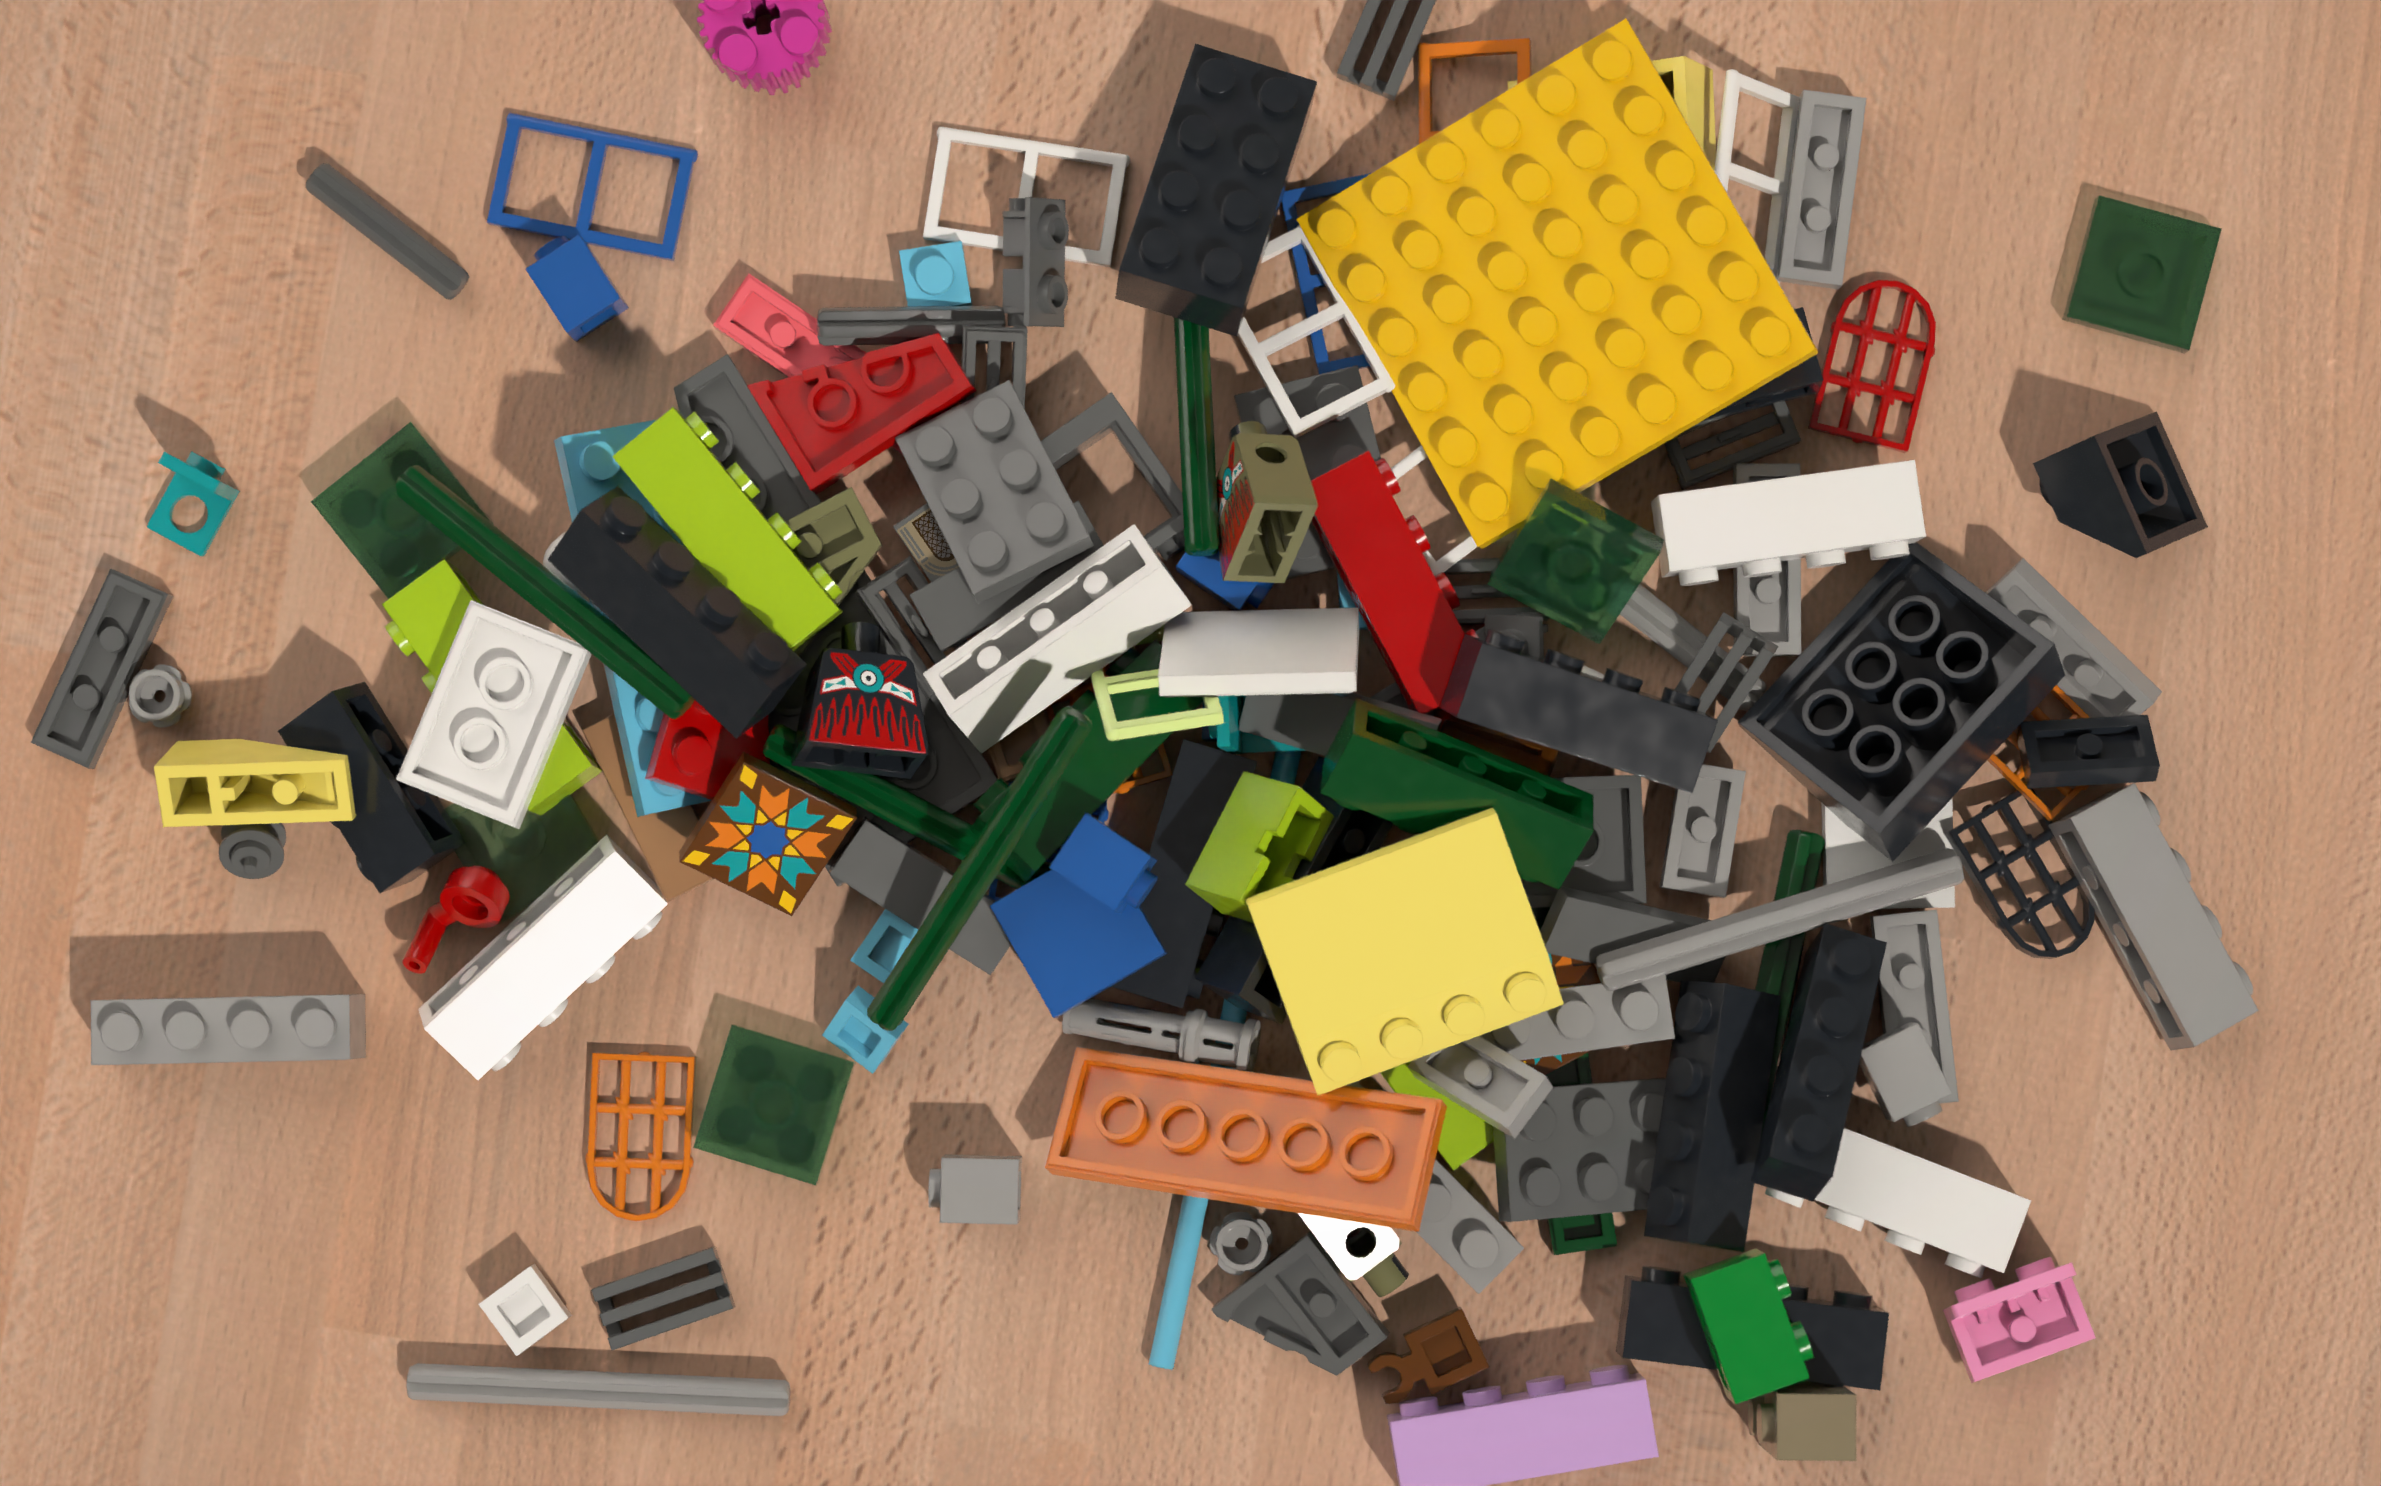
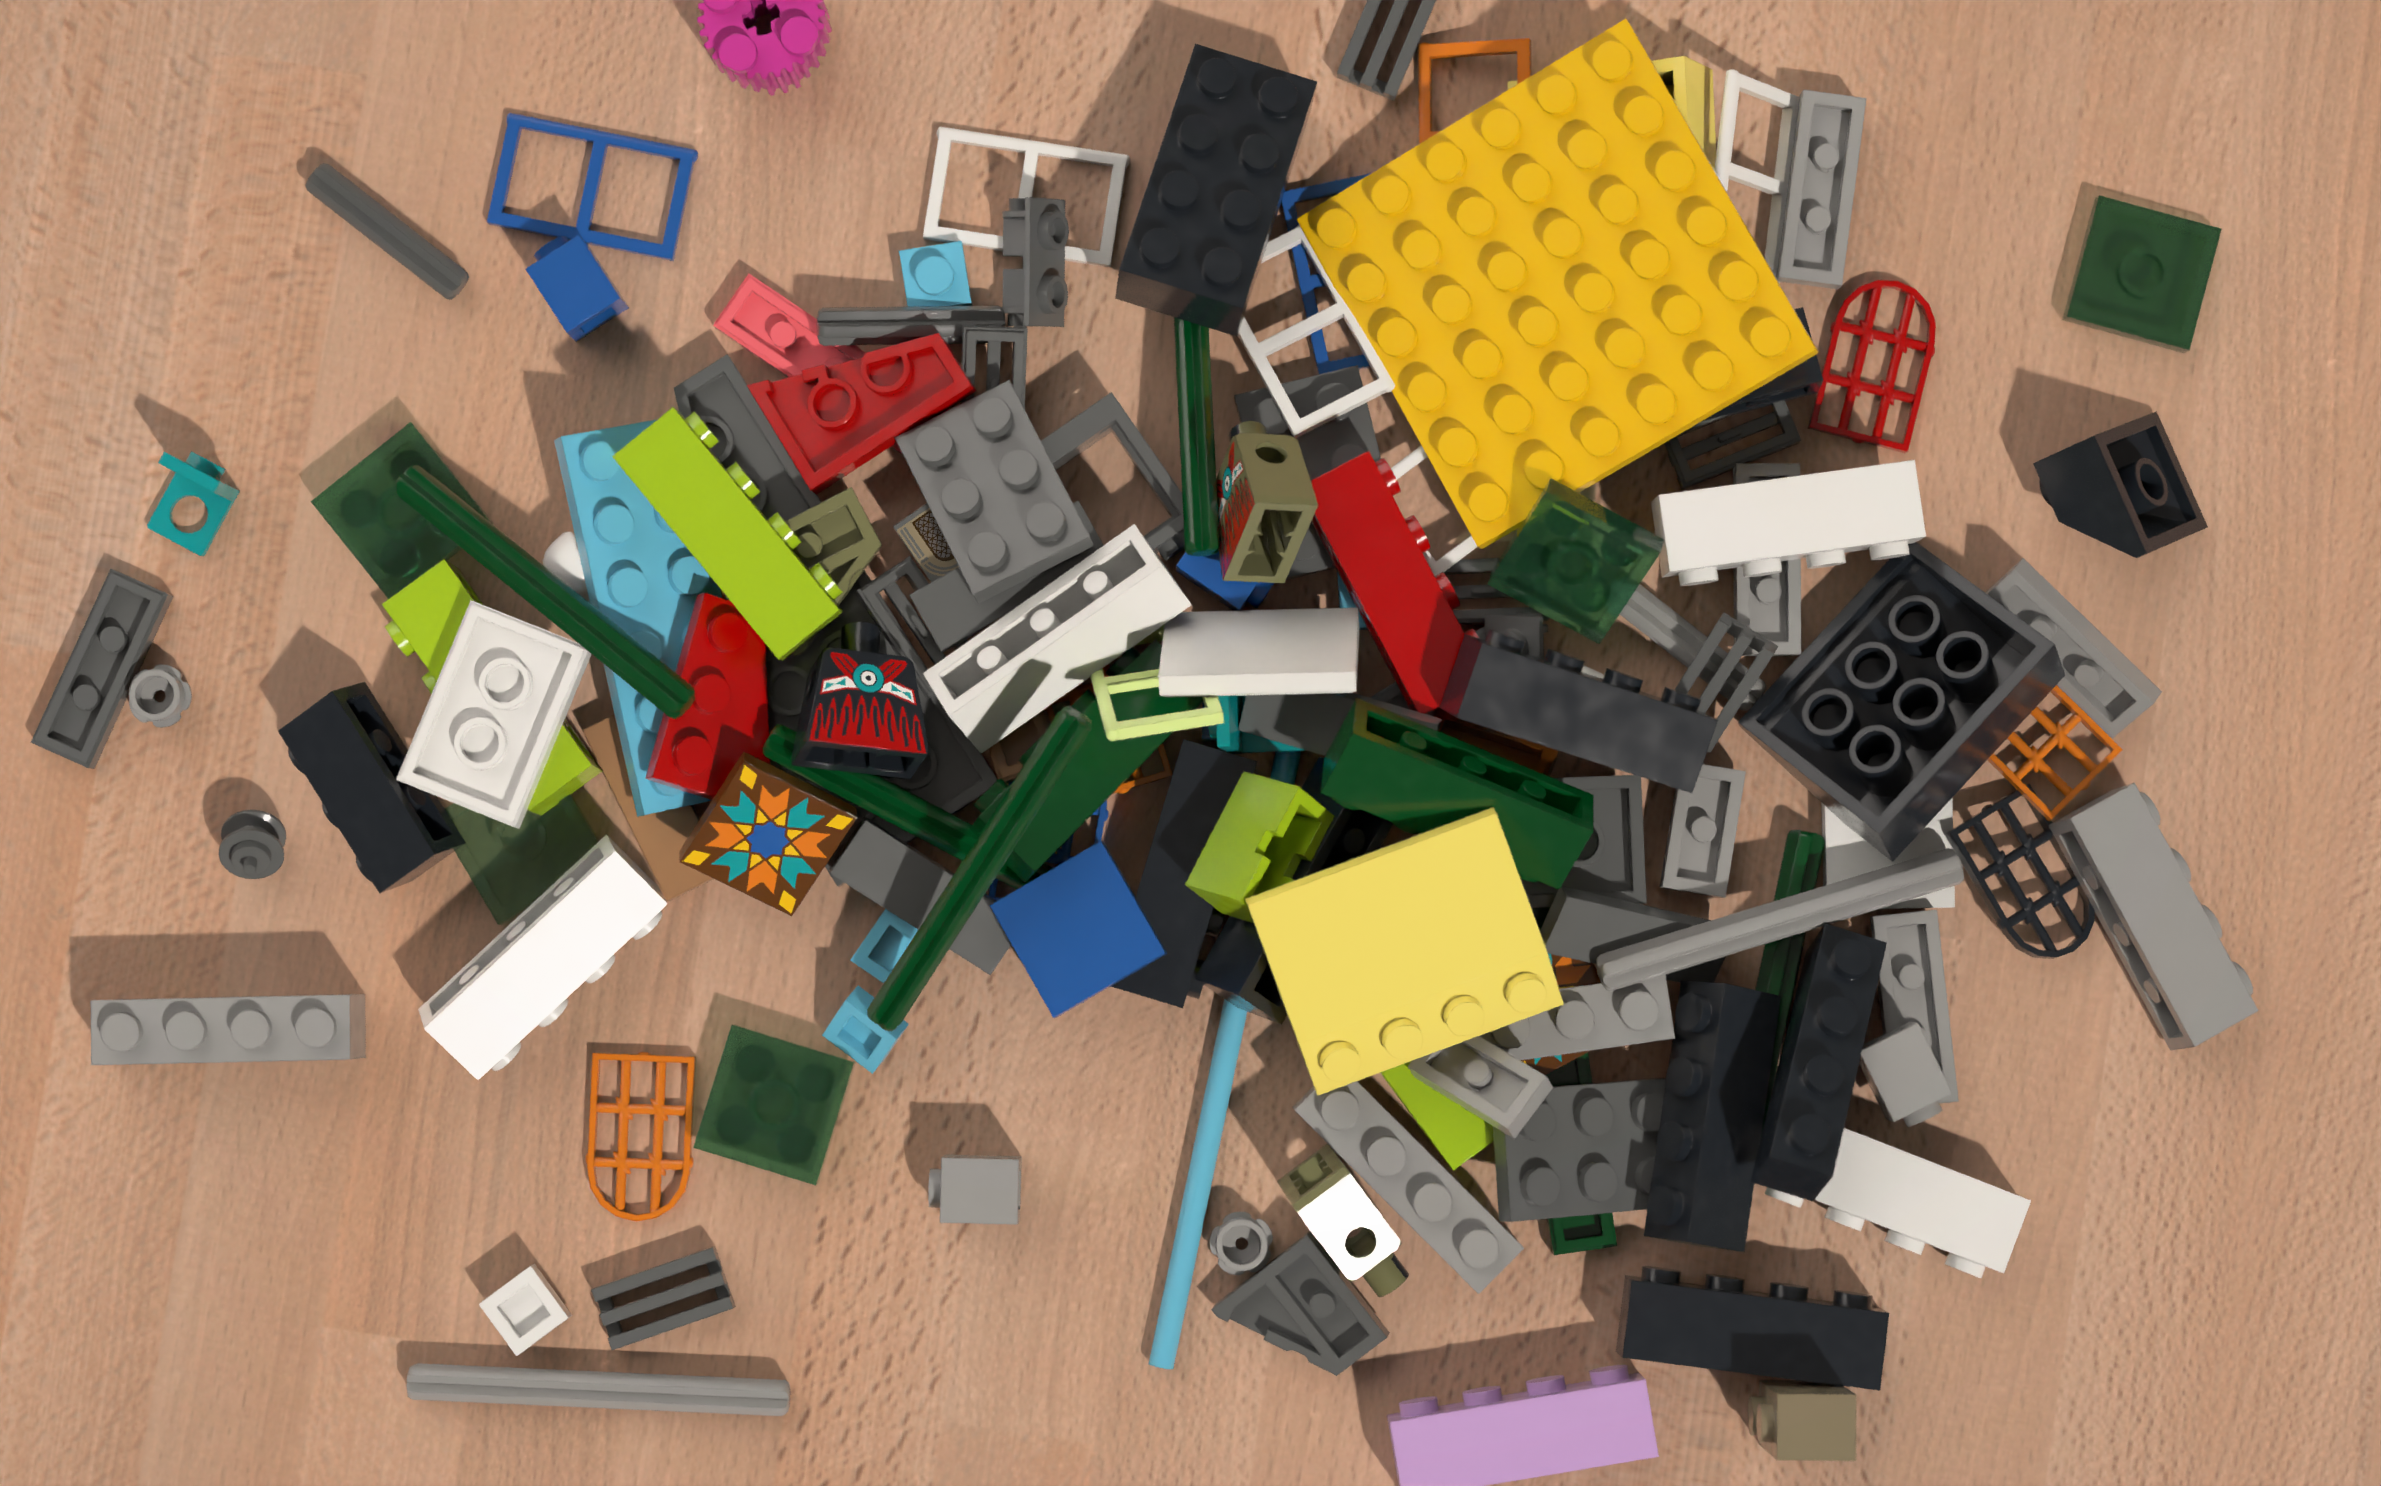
light yellow slope [154,739,356,827] -> none
red plate [402,866,510,974] -> none
black brick [548,486,807,739] -> none
orange tile [1045,1047,1447,1232] -> none
blue brick [1049,813,1158,914] -> none
light grey pin [1062,999,1261,1072] -> none
reddish brown plate [1367,1307,1490,1404] -> none
green brick [1683,1248,1813,1404] -> none
bright pink bracket [1943,1256,2096,1383] -> none
black plate [2017,715,2160,789] -> none

